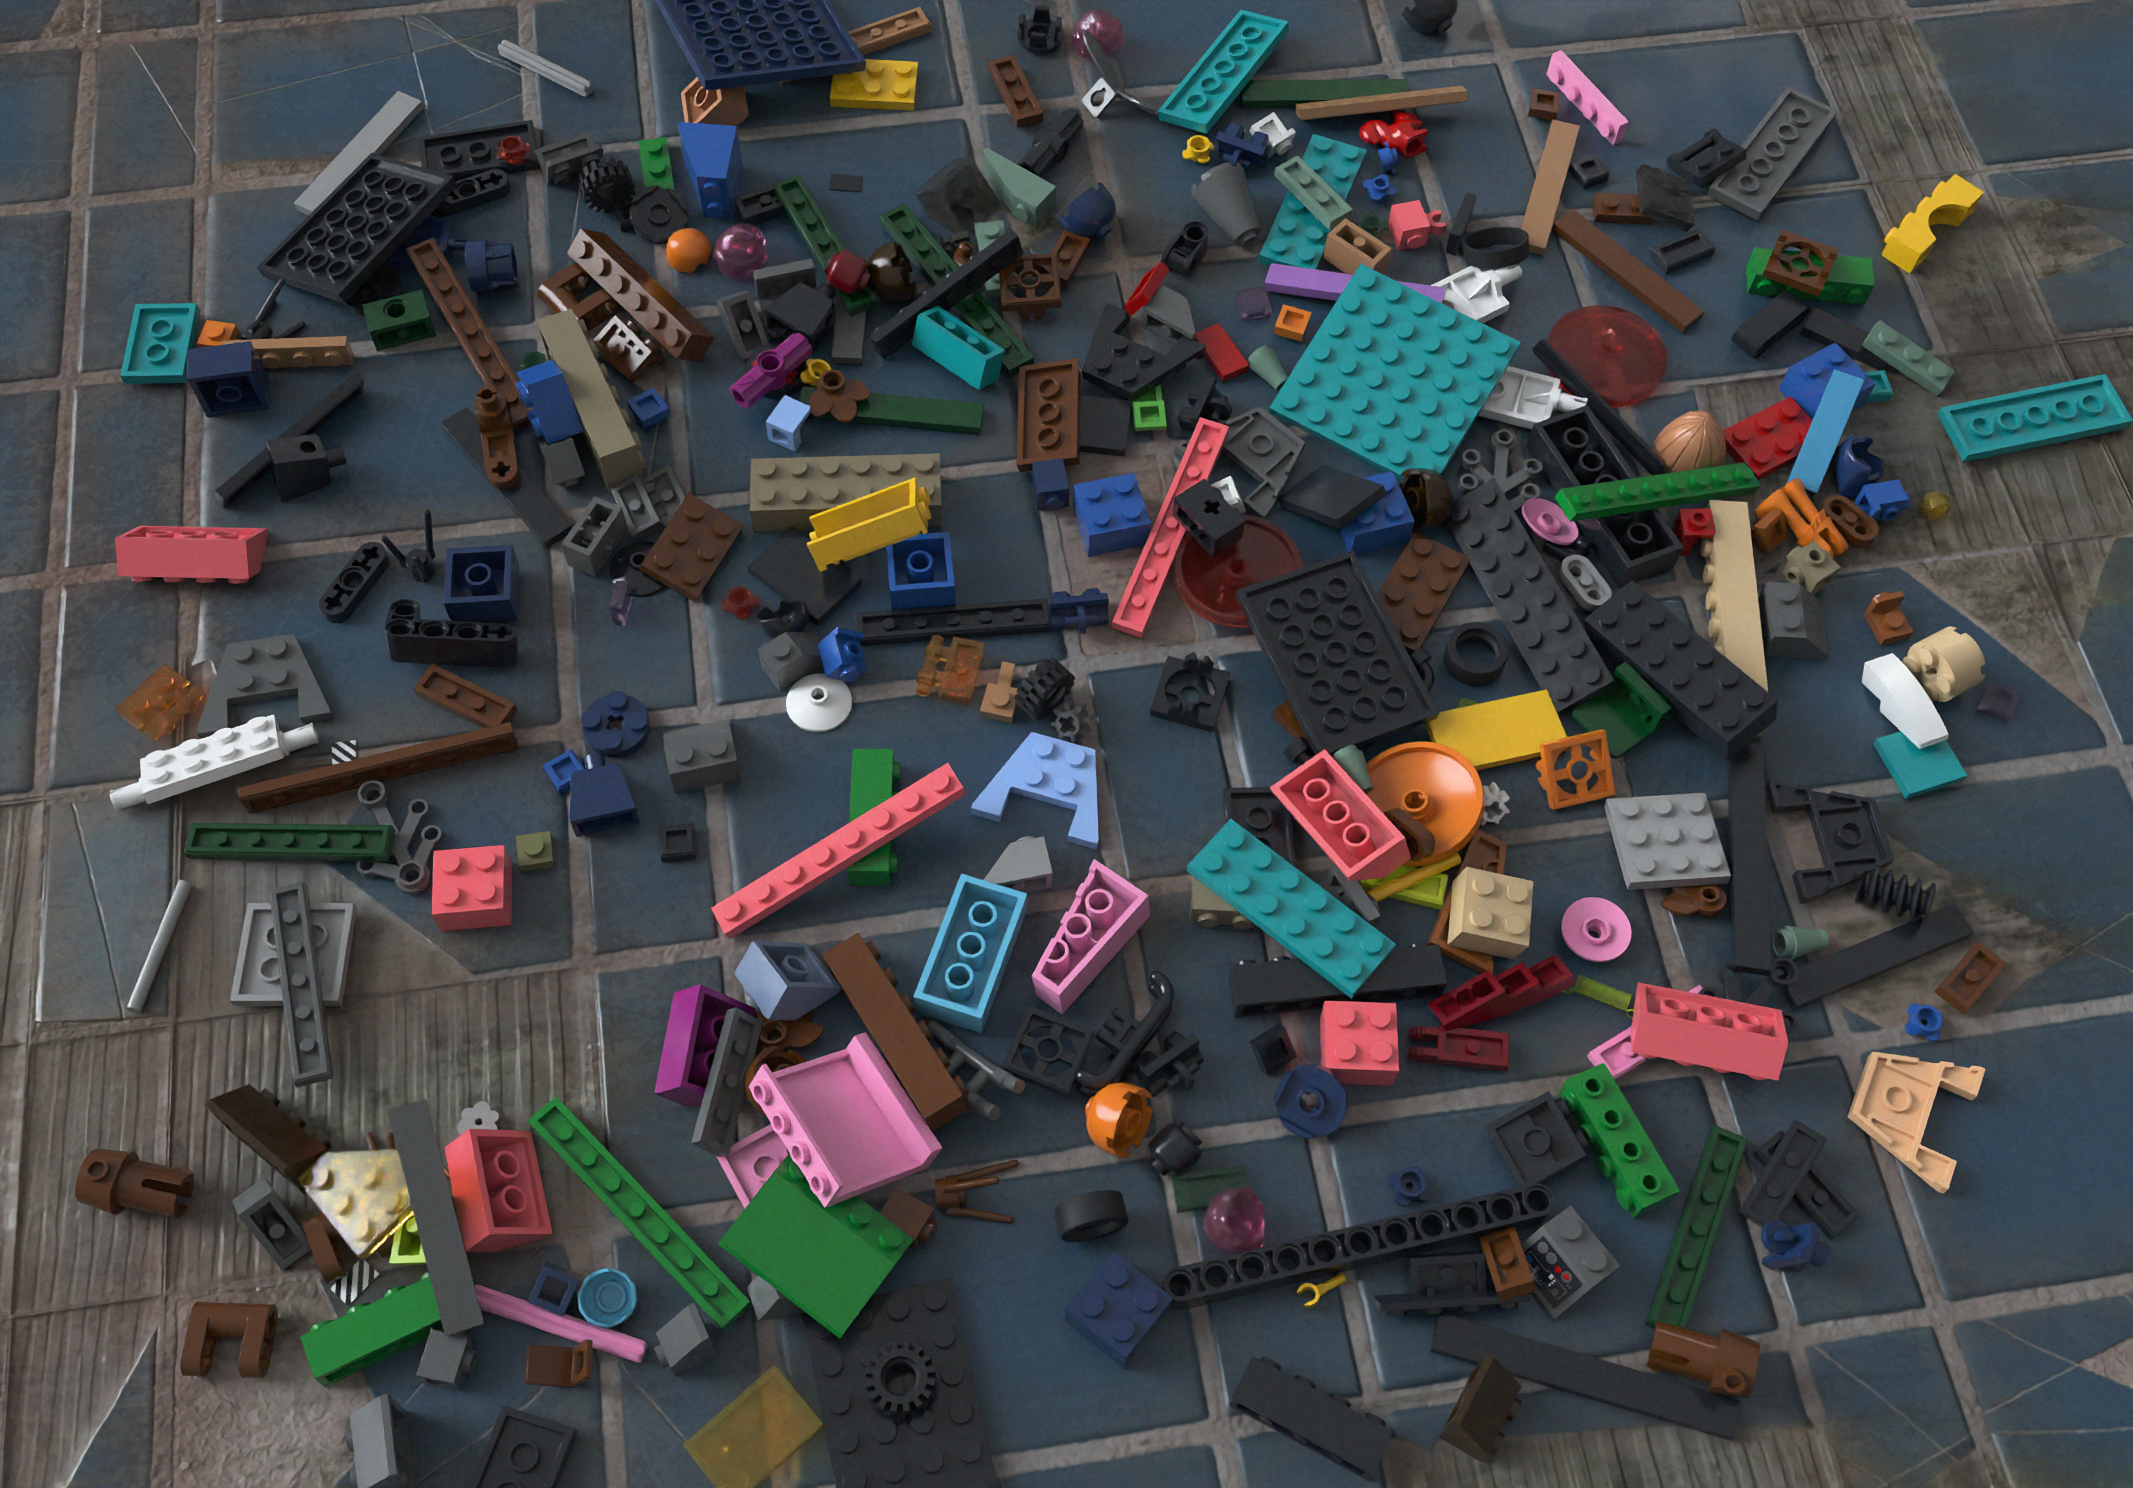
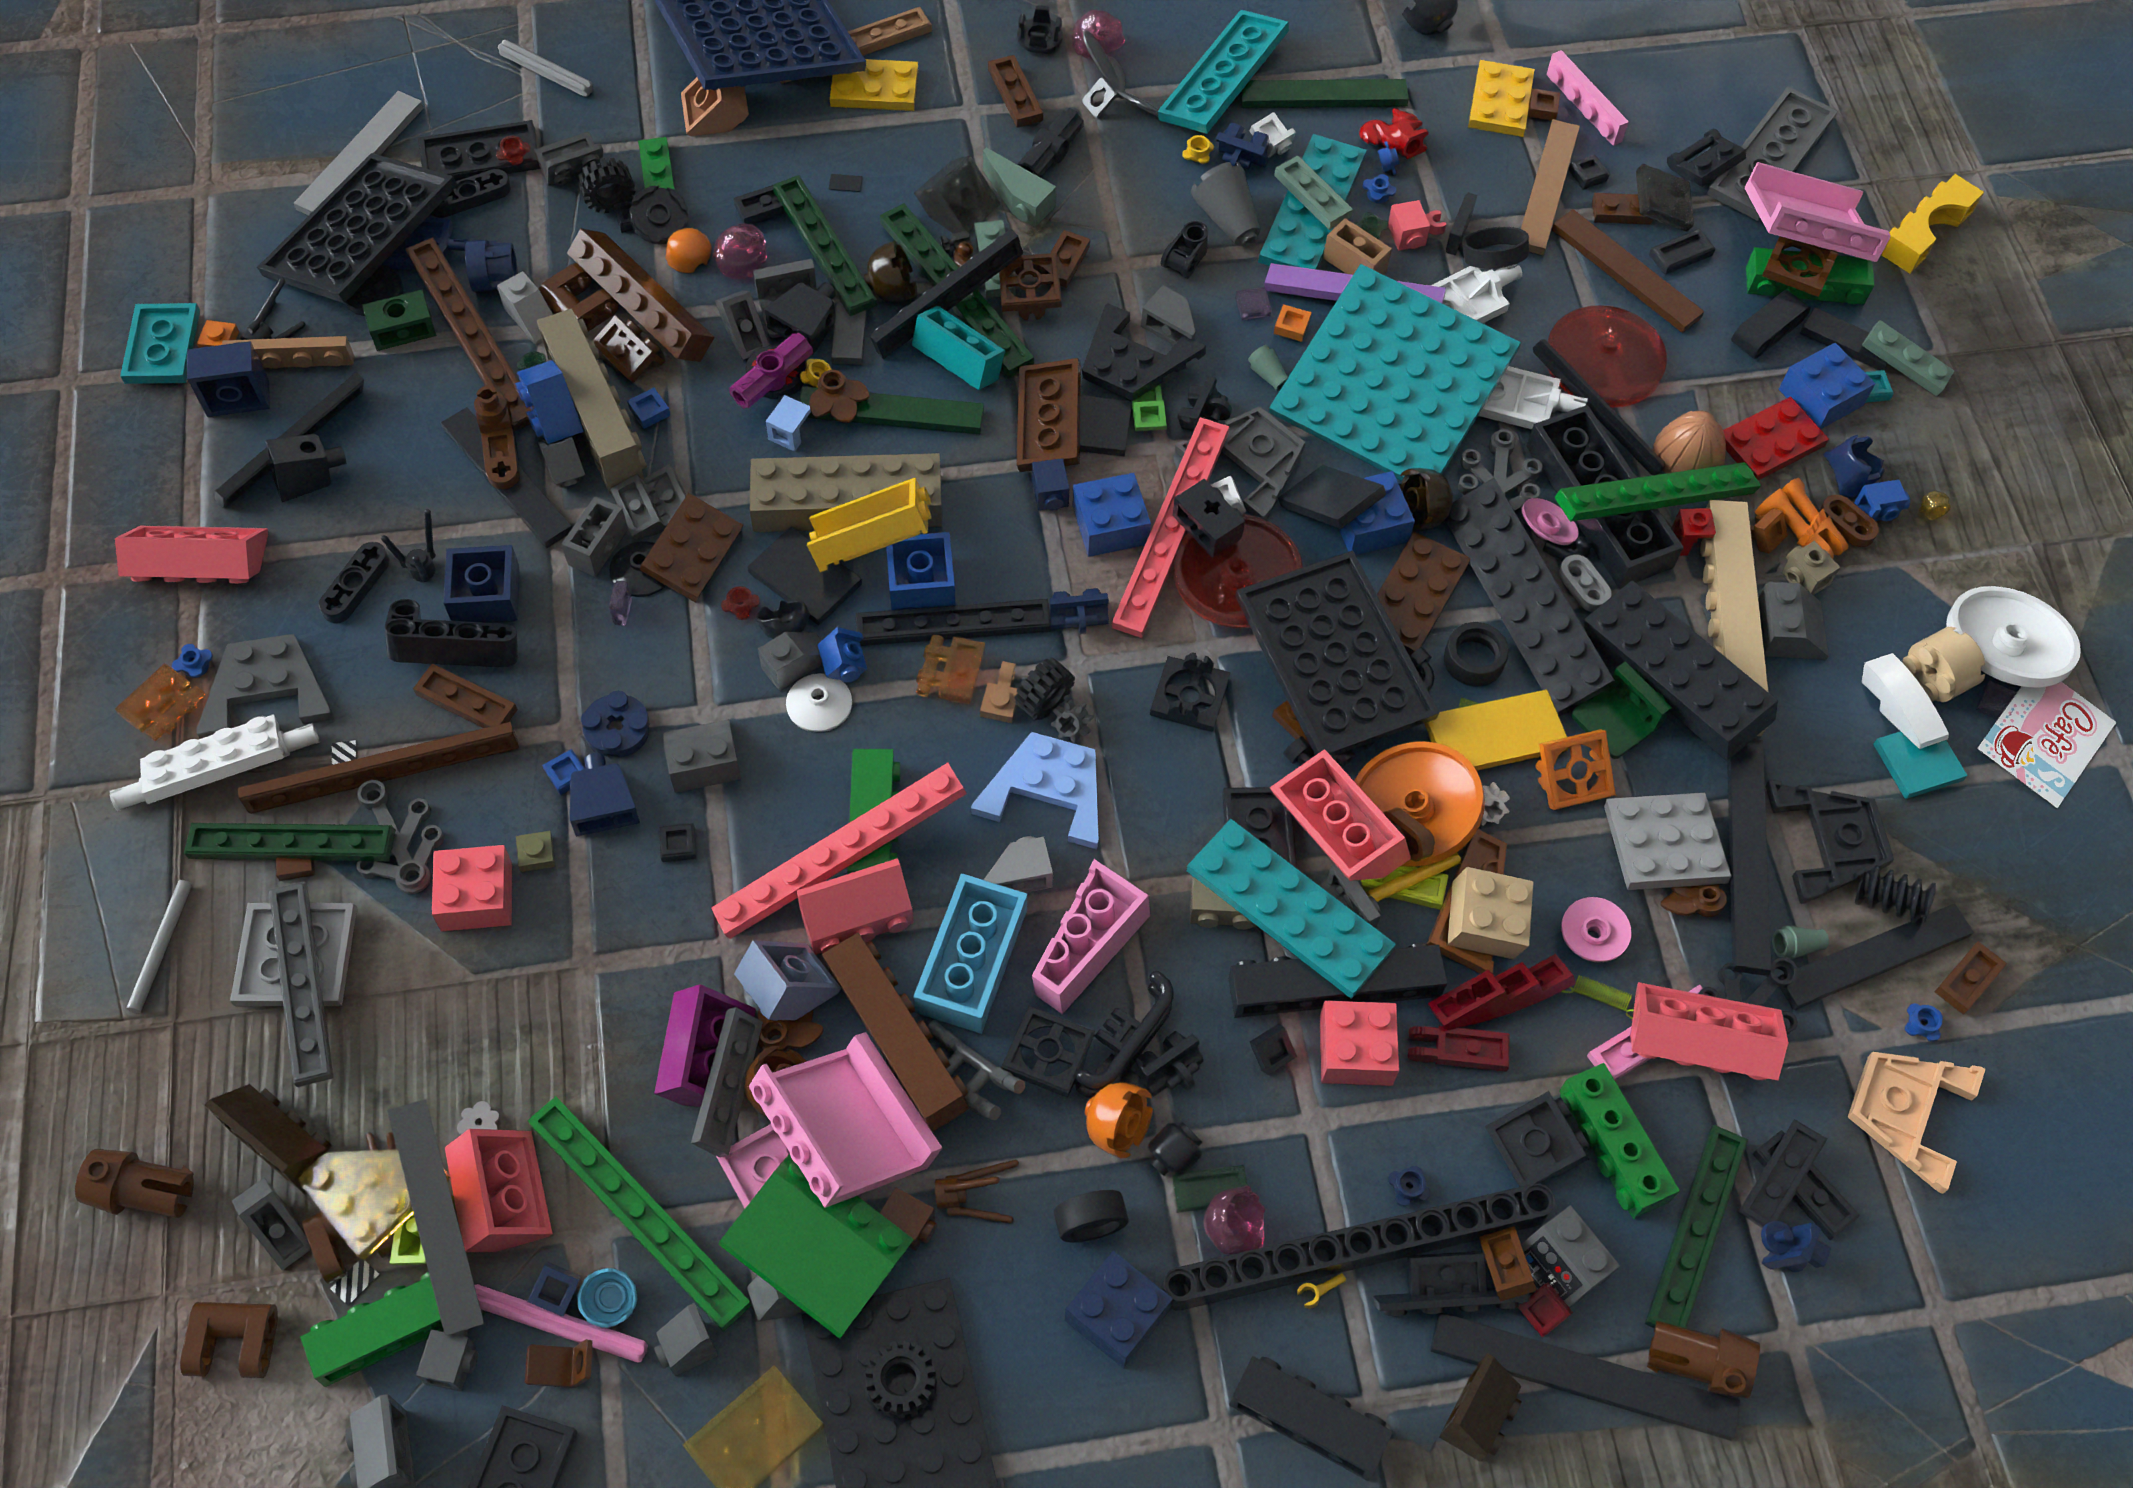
blue slope [678,122,743,219] -> none
dark red head [824,250,871,295] -> none
dark blue cylinder [1058,182,1116,239] -> none
red tile [1124,262,1169,316] -> none
red tile [1195,323,1249,383] -> none
dark blue plate [1274,1063,1348,1139] -> none
medium nougat tile [1296,86,1468,121] -> none
sand green cone [1332,745,1374,794] -> none
dark azure tile [1786,369,1864,495] -> none
dark orange bracket [1863,591,1914,646] -> none
teal plate [1937,374,2133,462] -> none
none -> blue plate [172,644,213,678]
none -> reddish brown tile [276,858,315,881]
none -> light grey slope [497,271,553,346]
none -> coral slope [796,858,914,955]
none -> yellow plate [1468,60,1535,137]
none -> dark red tile [1518,1282,1573,1338]
none -> bright pink panel [1745,162,1891,262]
none -> white dish [1947,586,2081,687]
none -> sticker [1977,682,2116,808]

